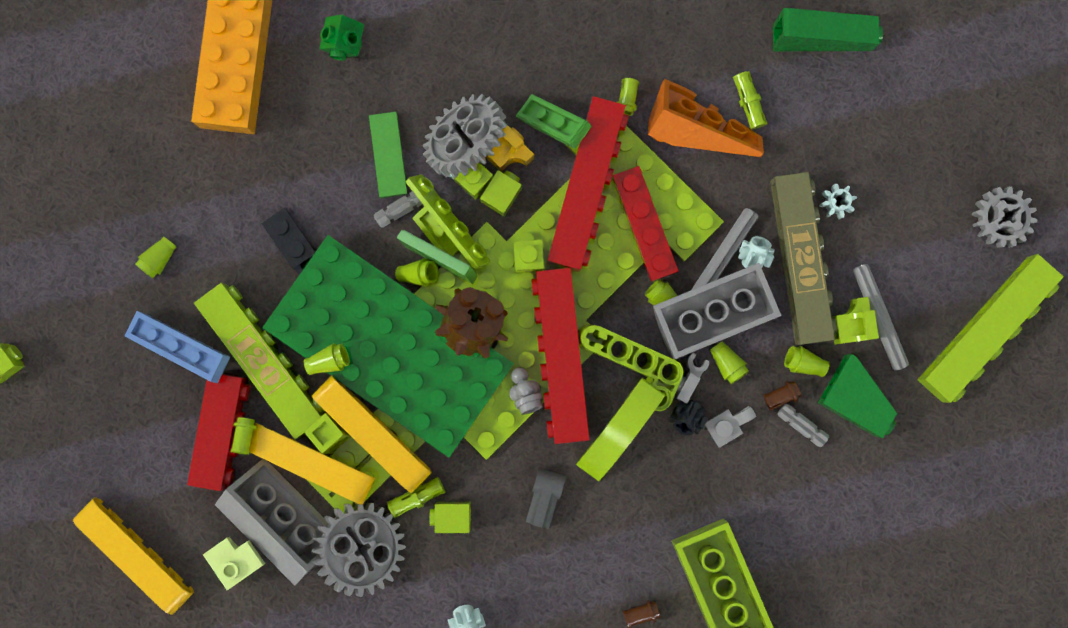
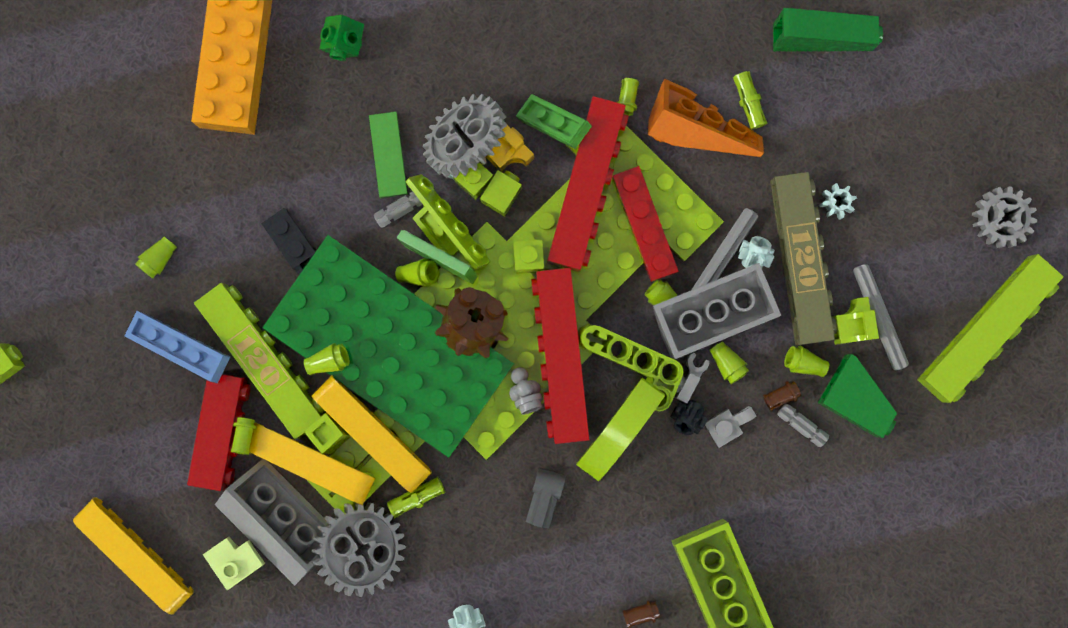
lime brick [430,502,471,533] -> none

